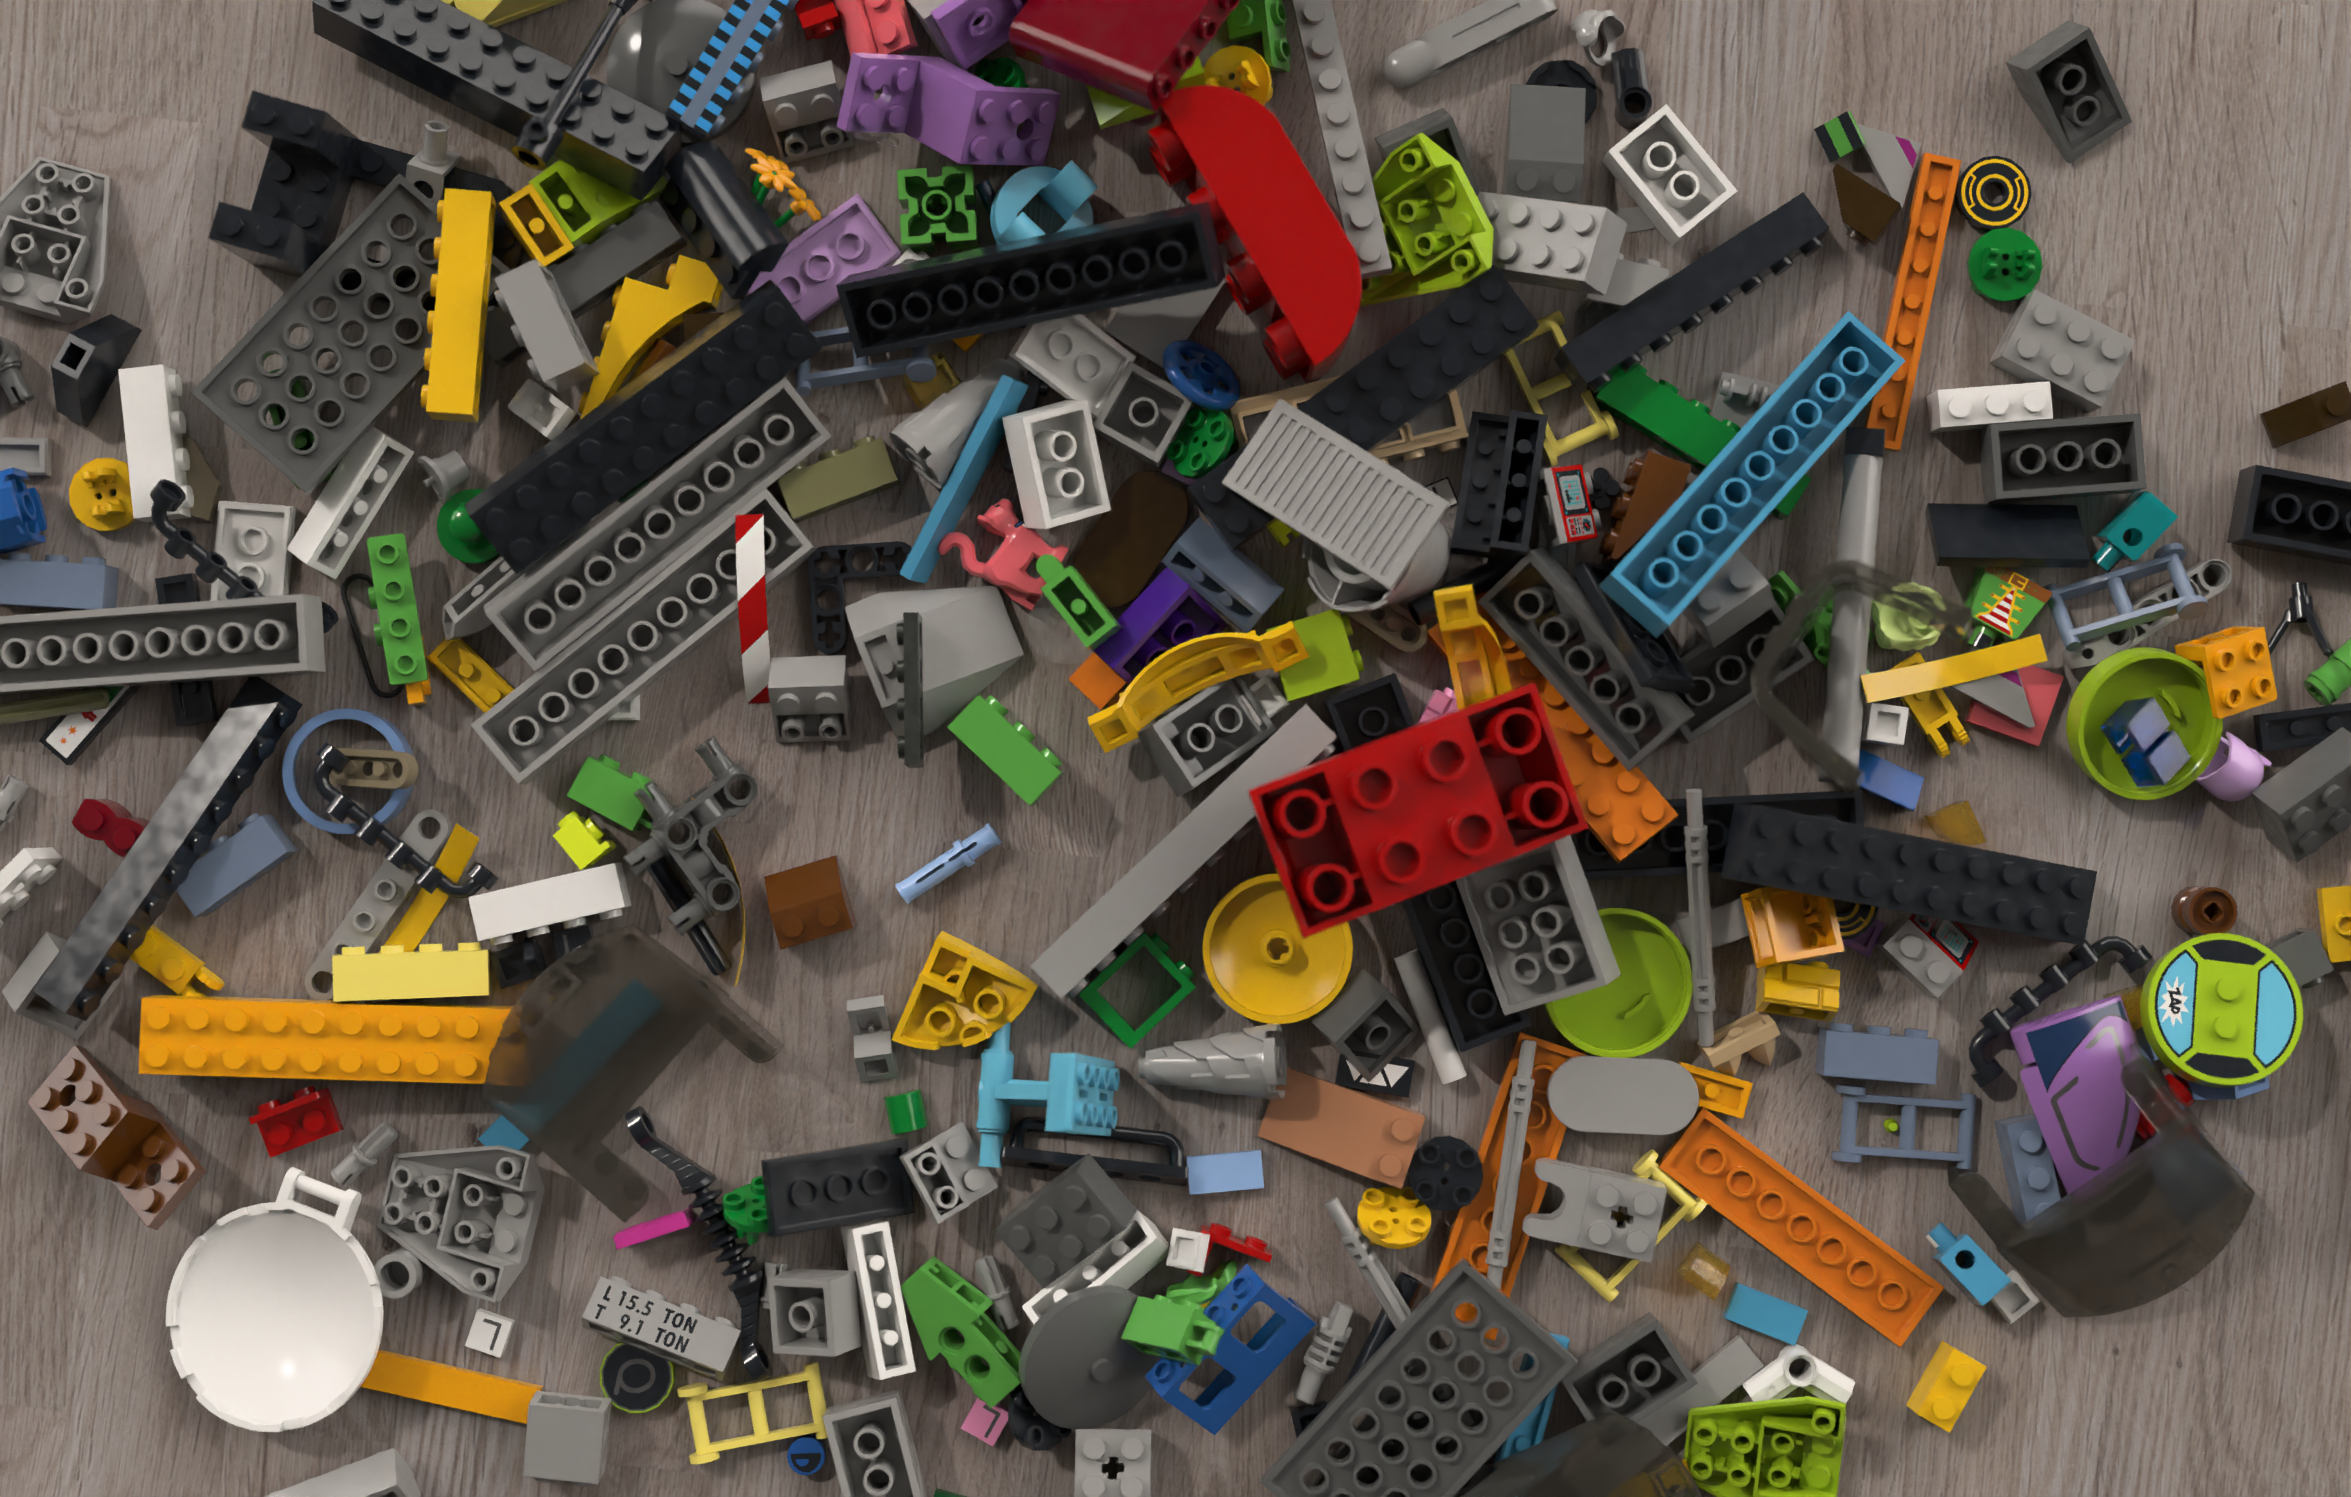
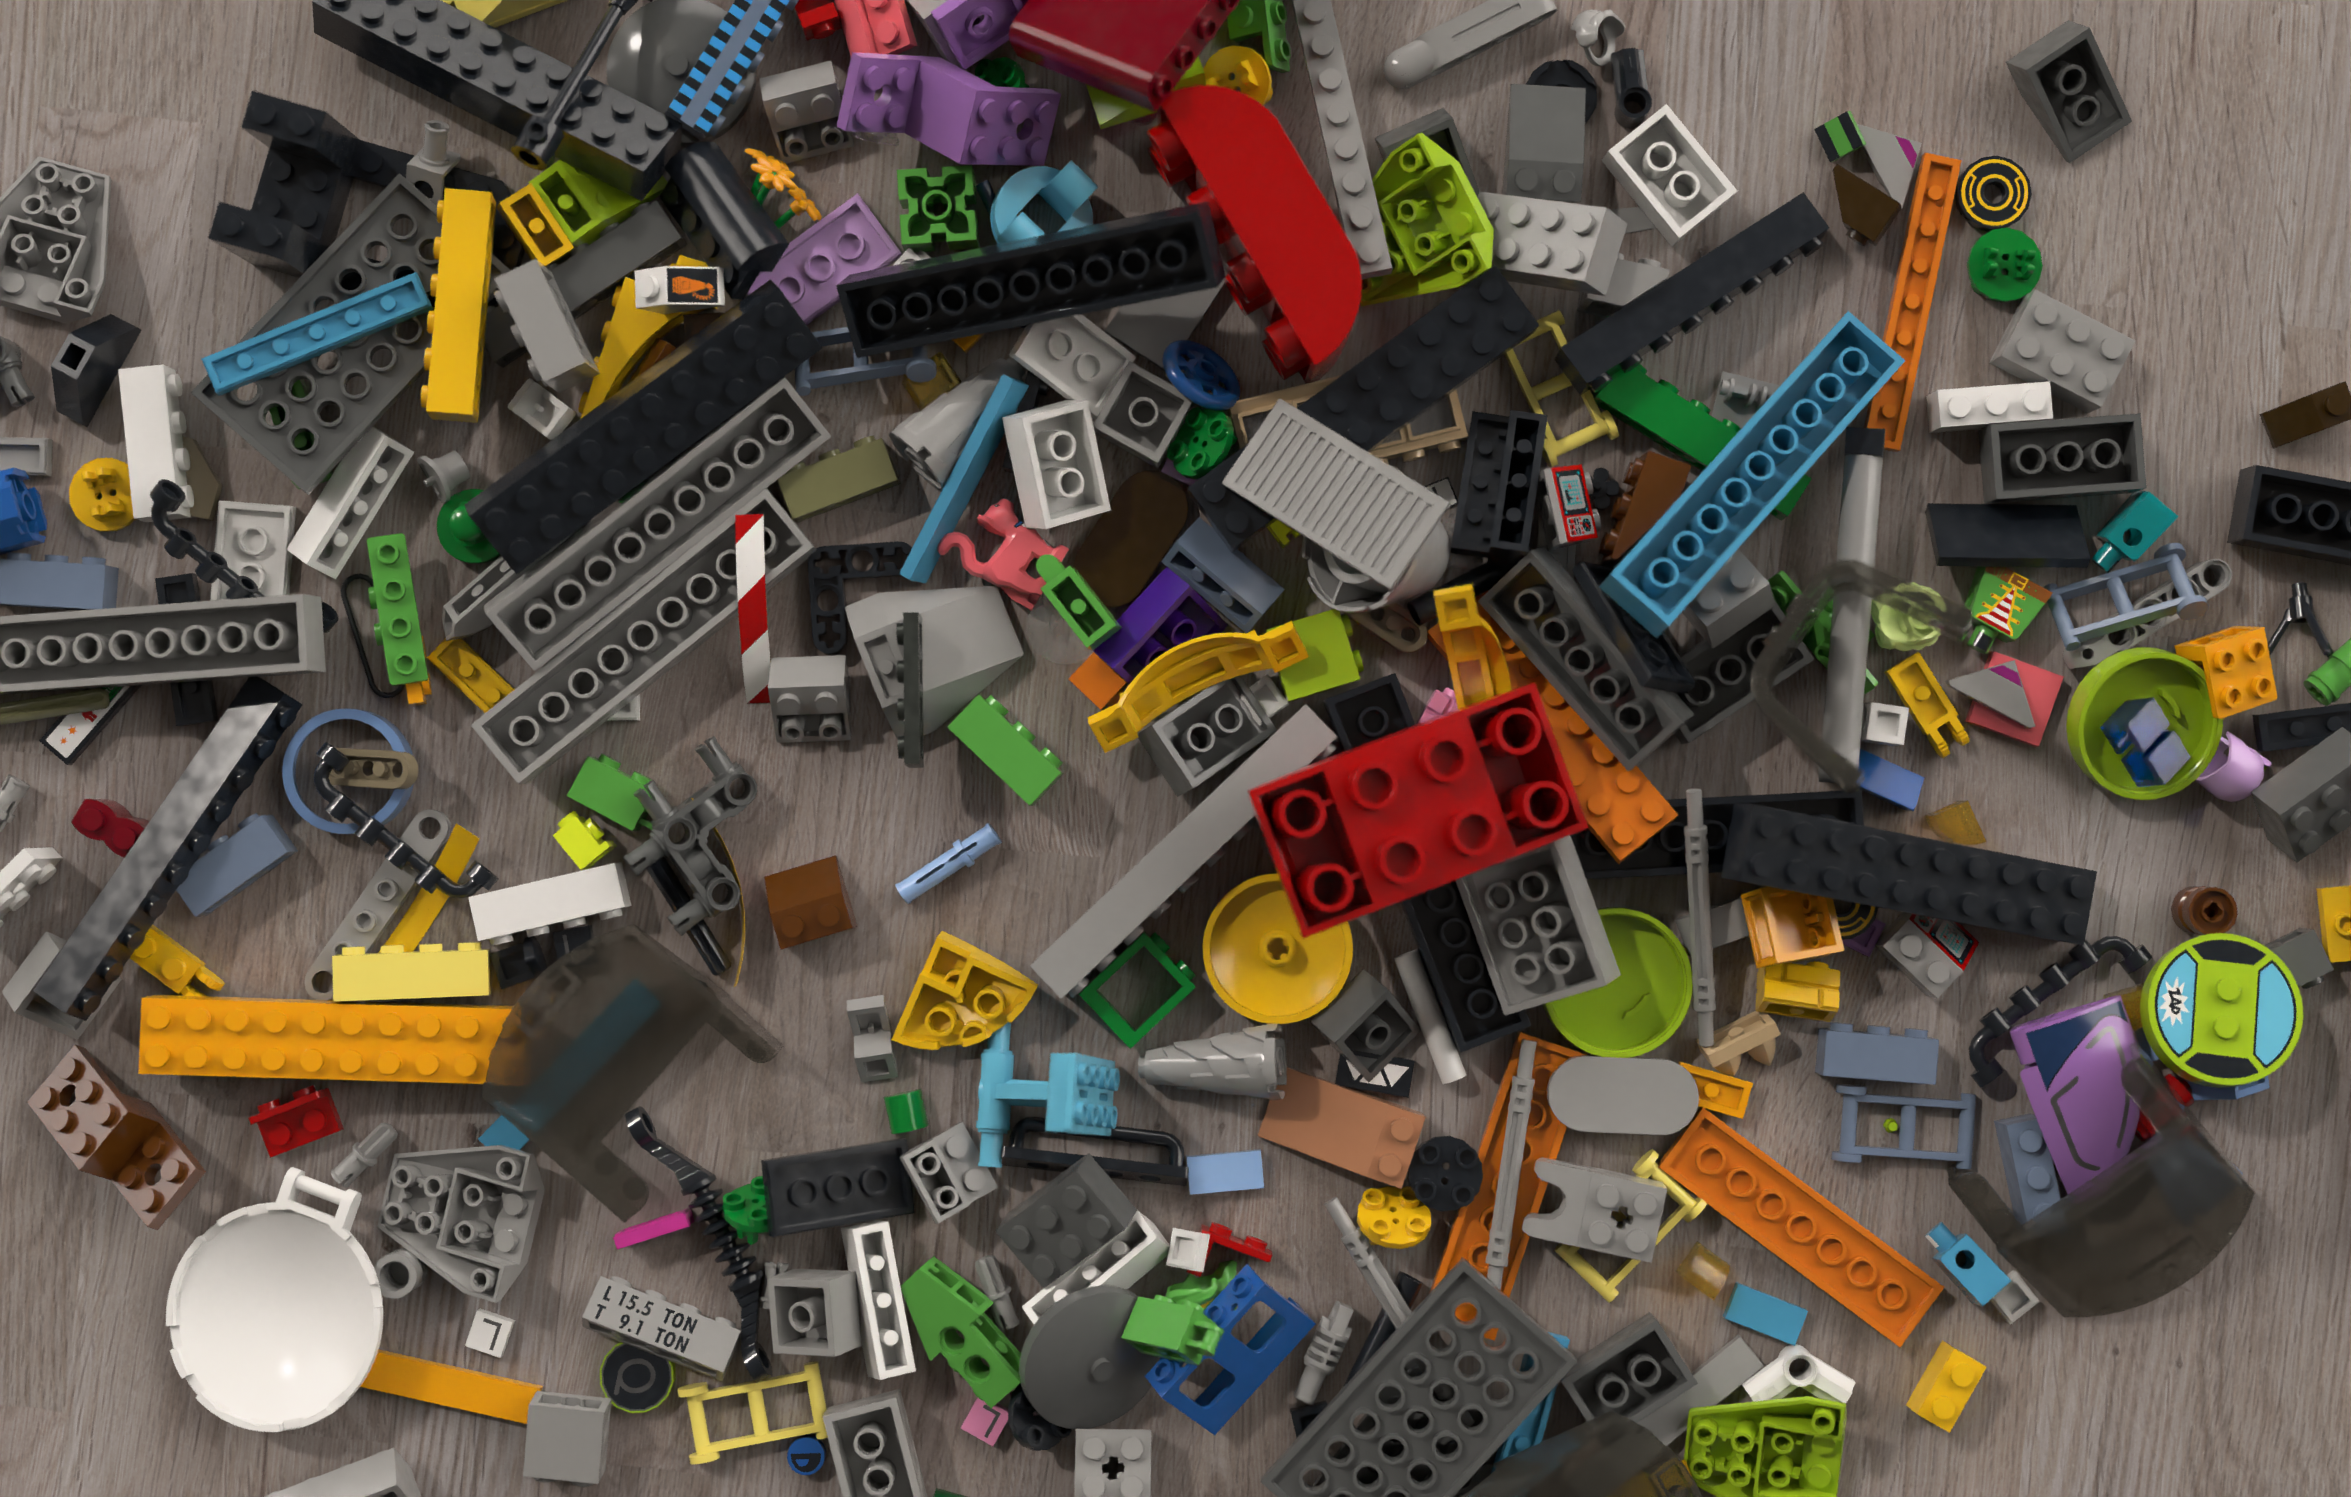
yellow sticker [1860,634,2048,703] -> none
none -> dark azure tile [202,272,433,396]
none -> slope [635,266,725,314]

